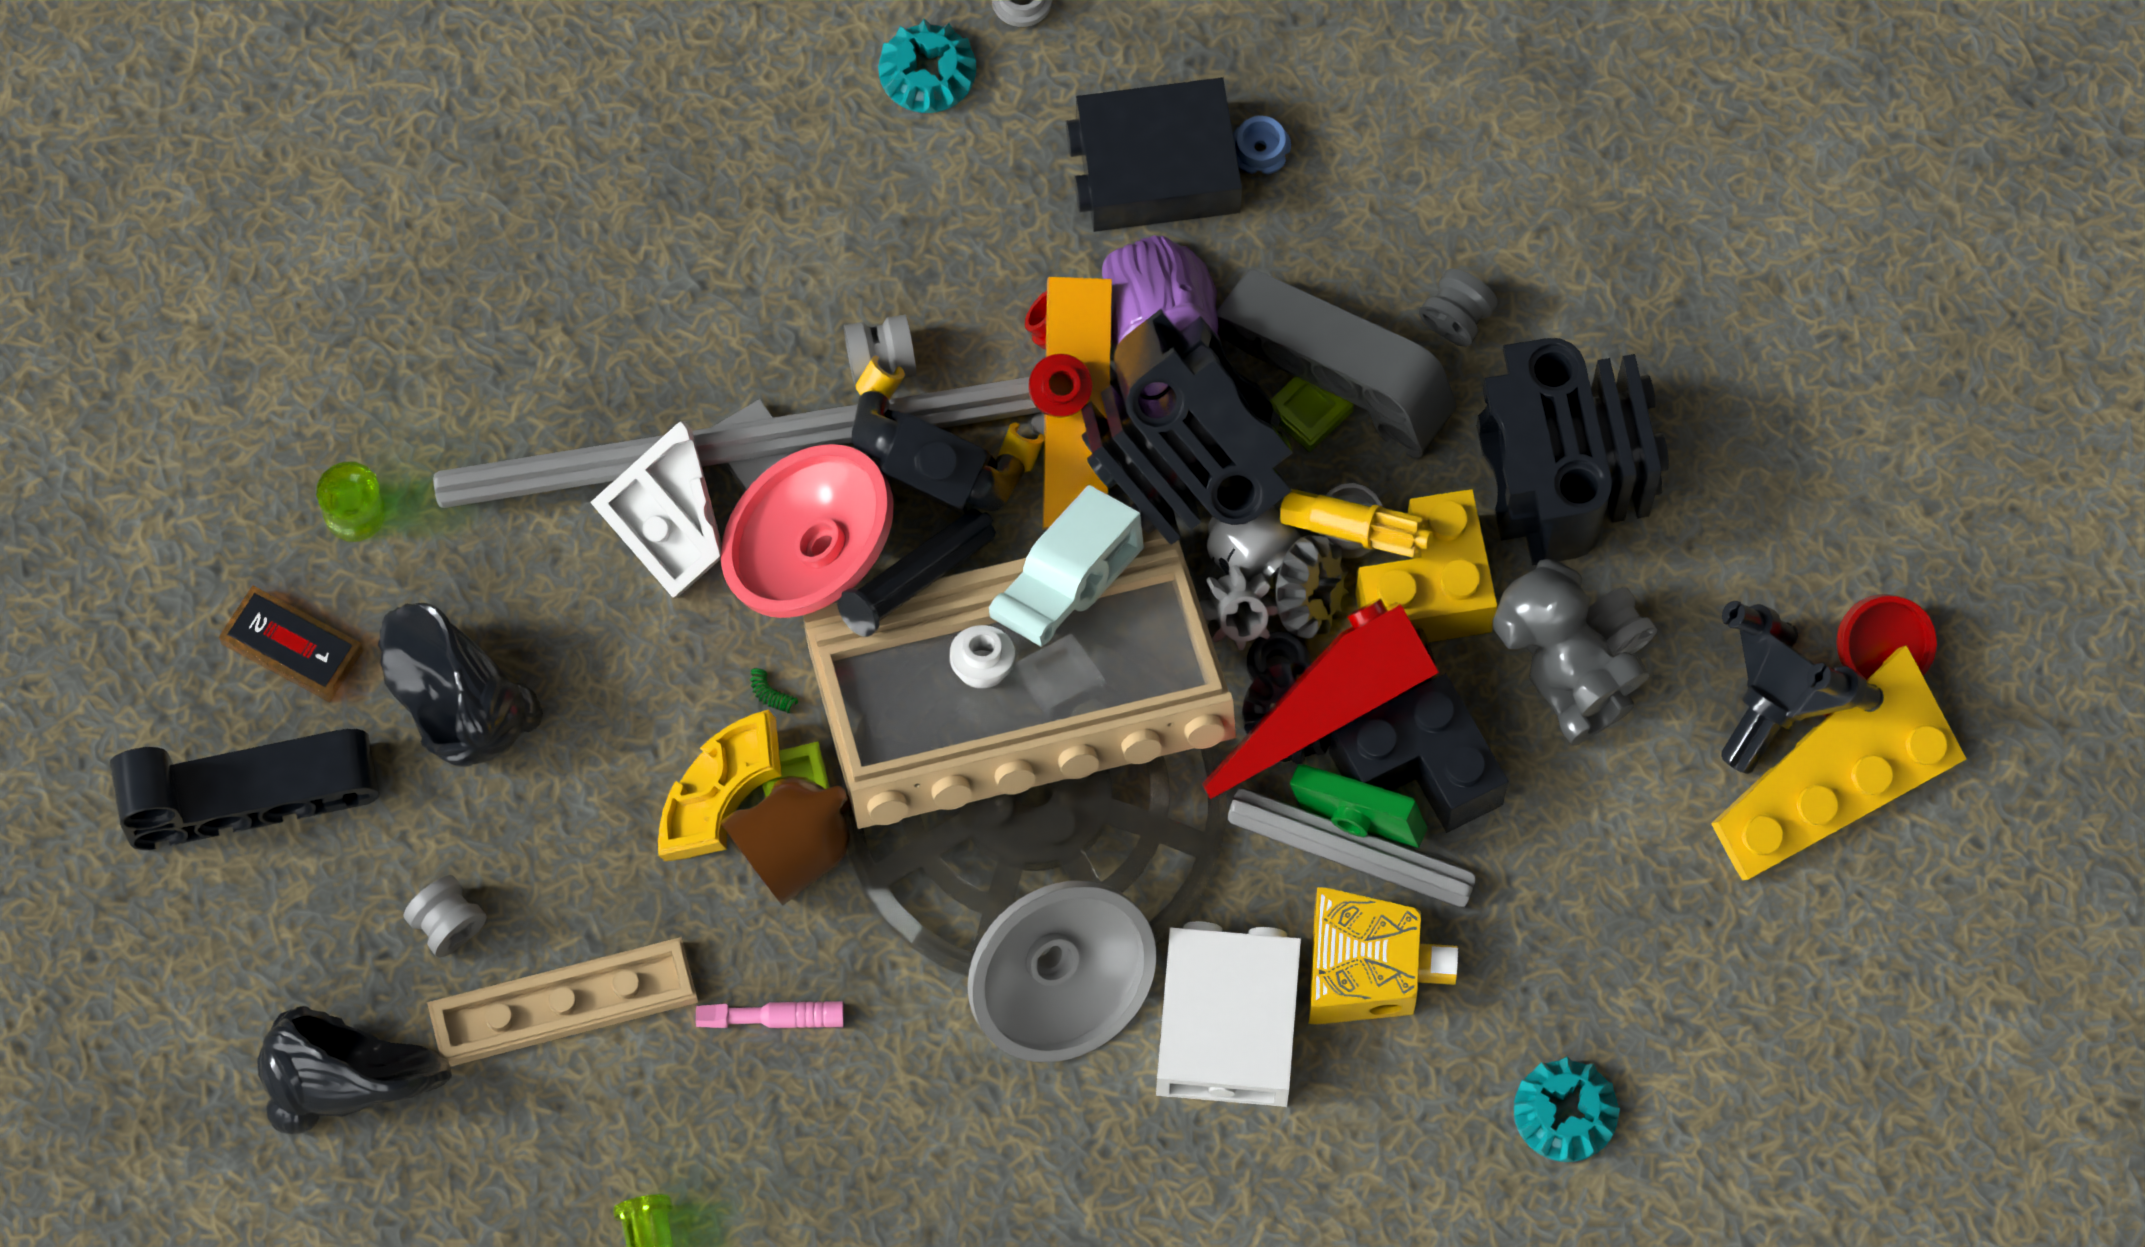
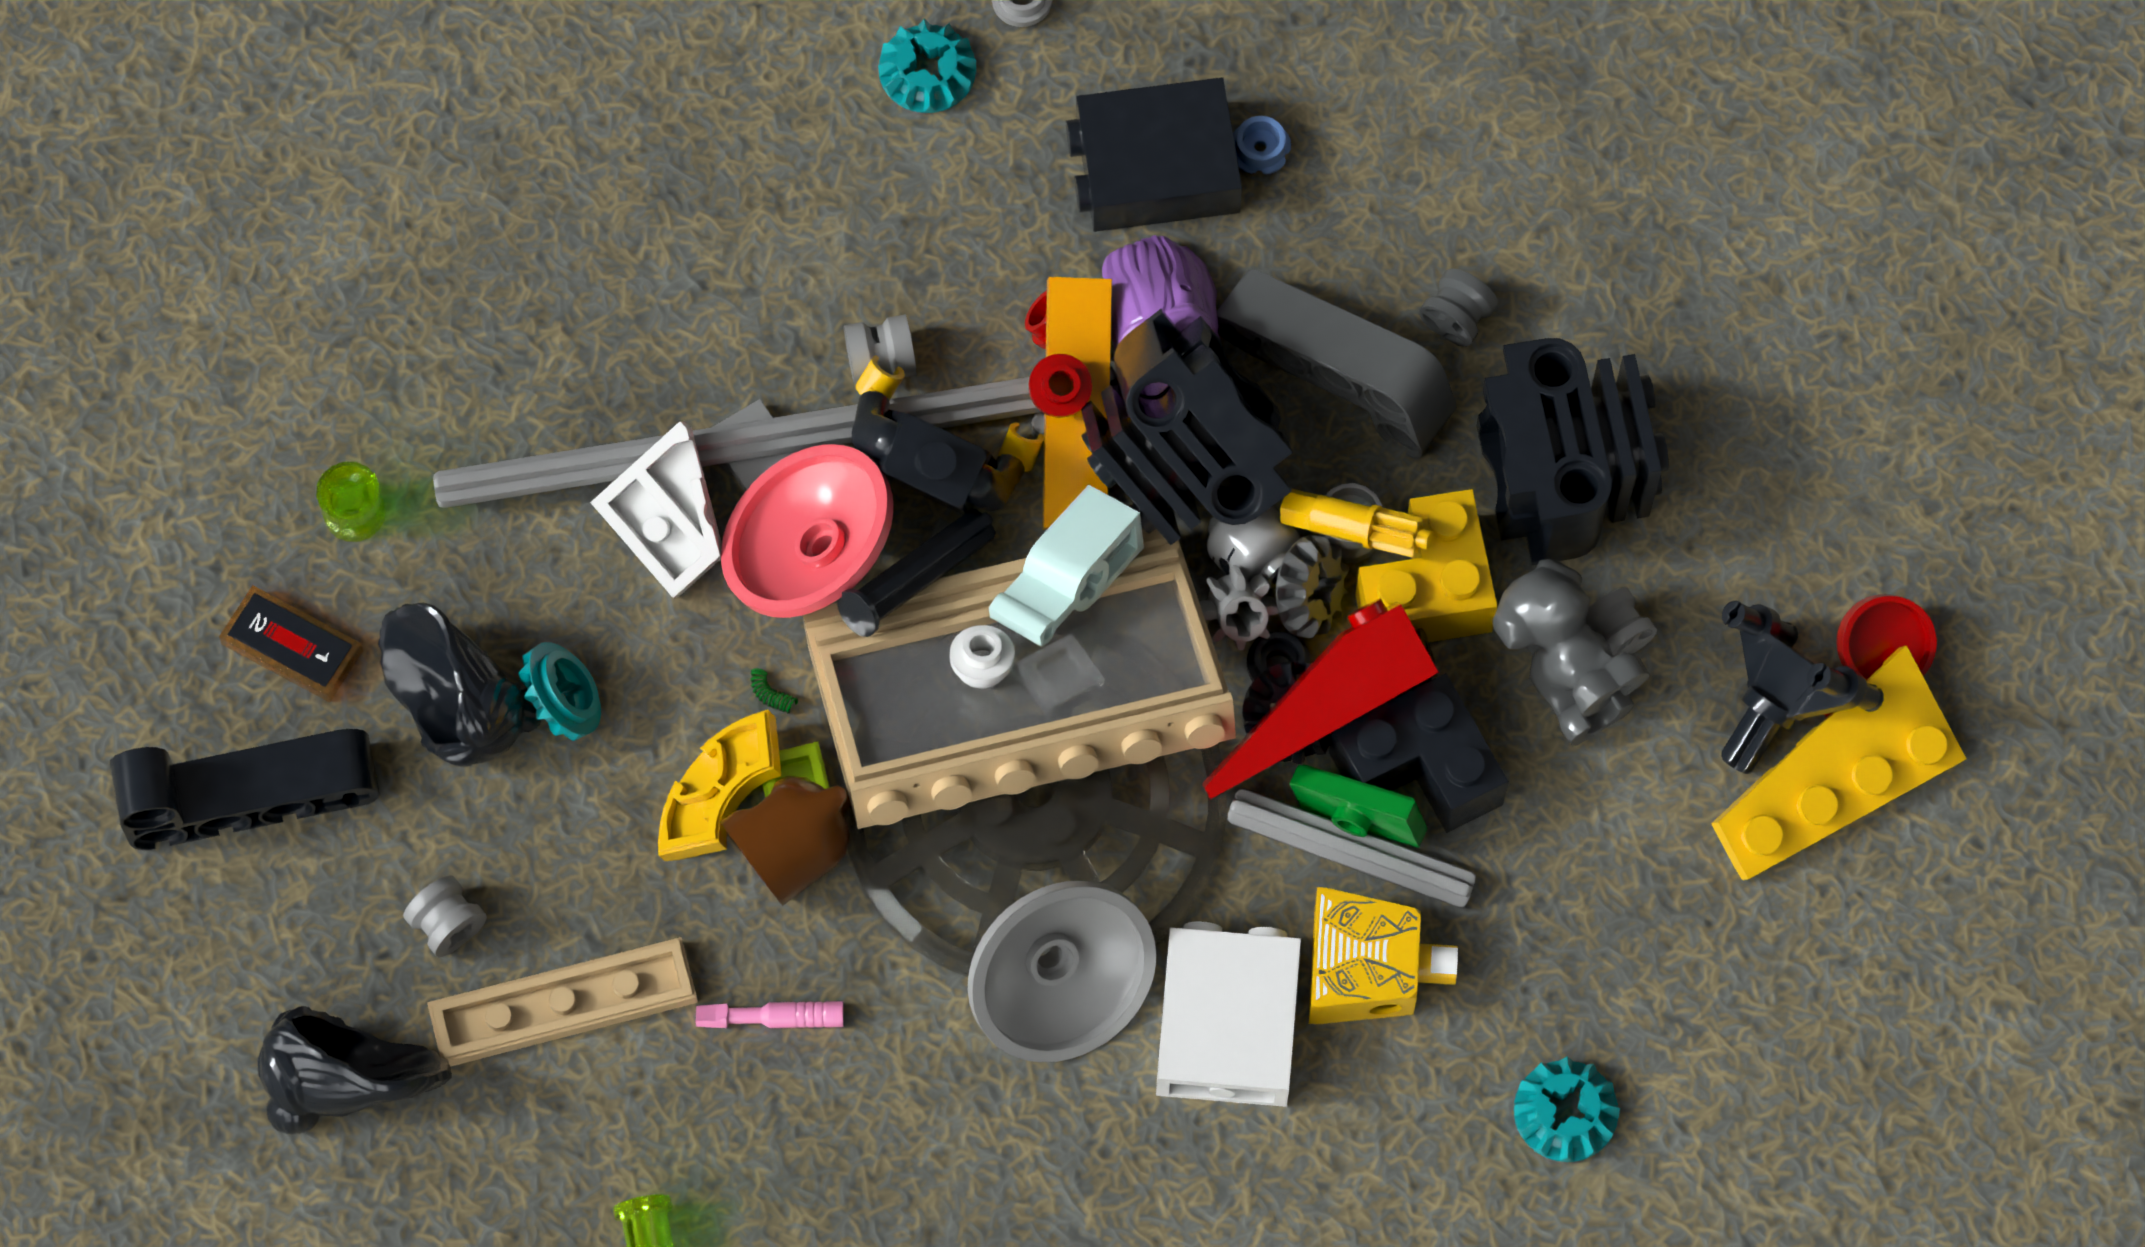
lime tile [1271,376,1354,452] -> none
none -> teal gear [518,642,601,741]

